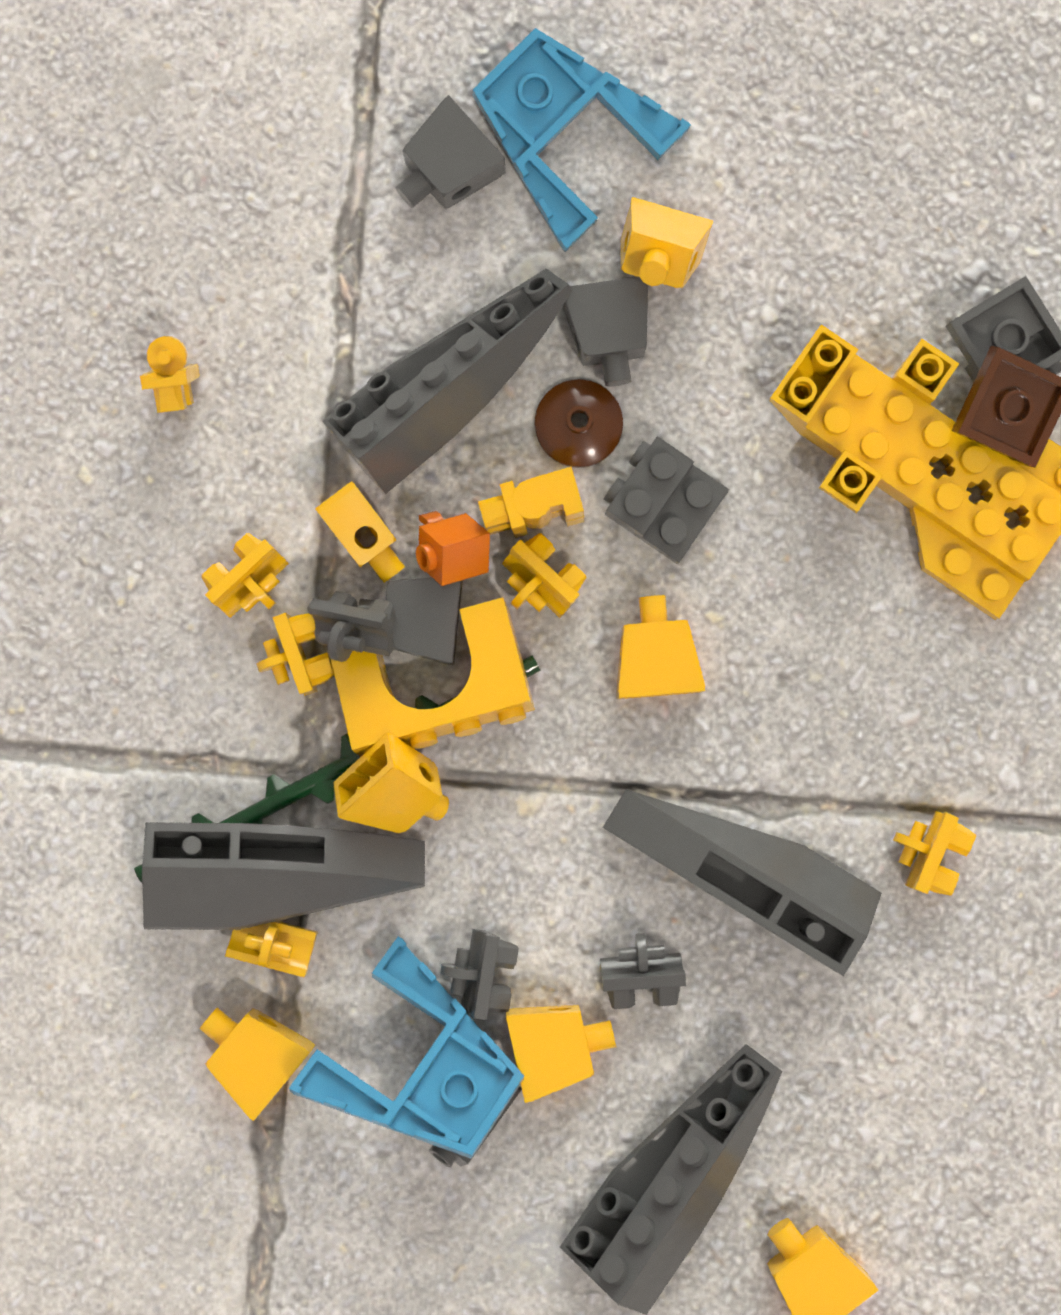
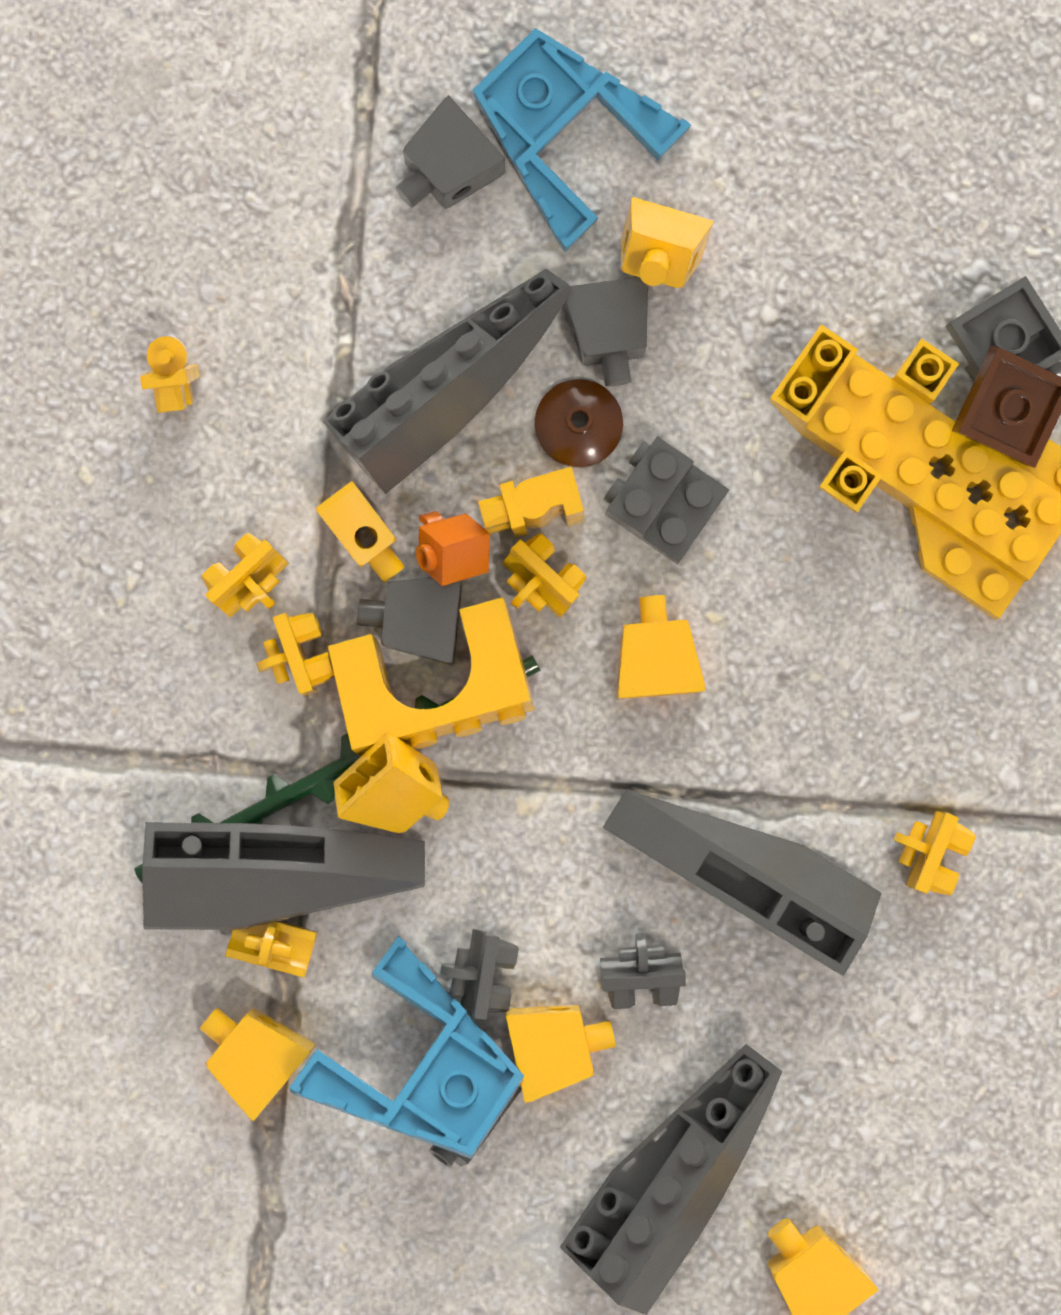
dark grey hips [307,591,397,662] -> none

